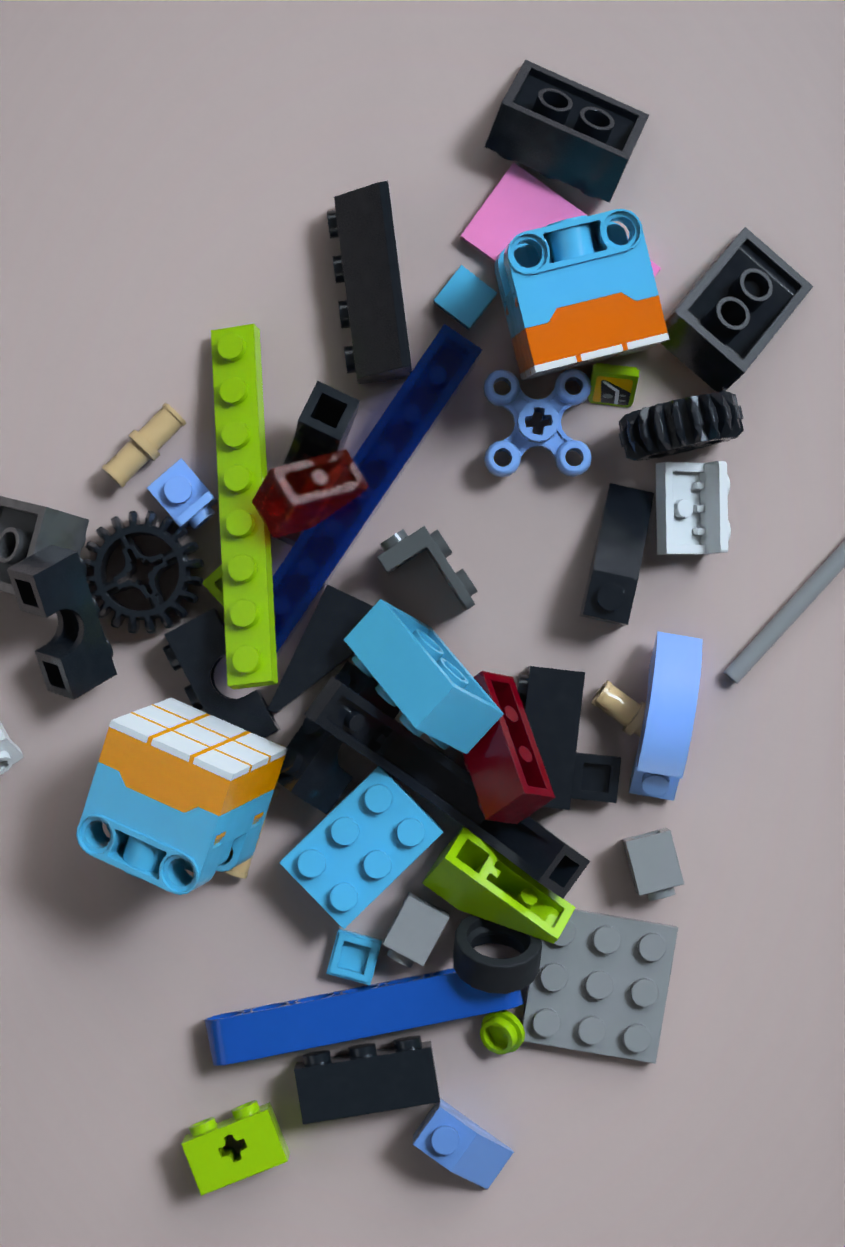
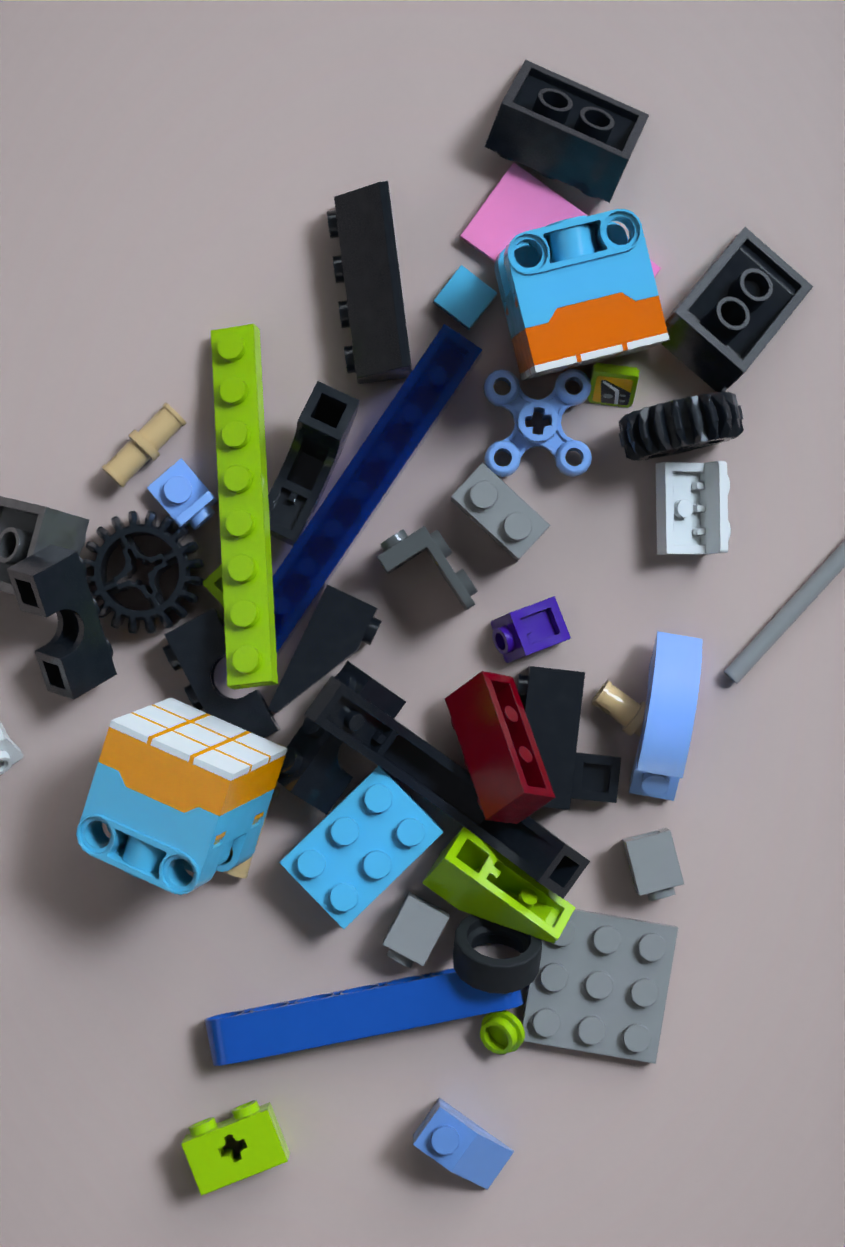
clear red slope [252,449,369,538] -> none
black brick [294,1035,440,1125] -> none
medium azure tile [326,928,382,985] -> none
medium azure brick [344,599,504,754] -> none
black slope [579,483,654,626] -> none
none -> light grey brick [451,462,550,561]
none -> dark purple bracket [491,596,571,663]

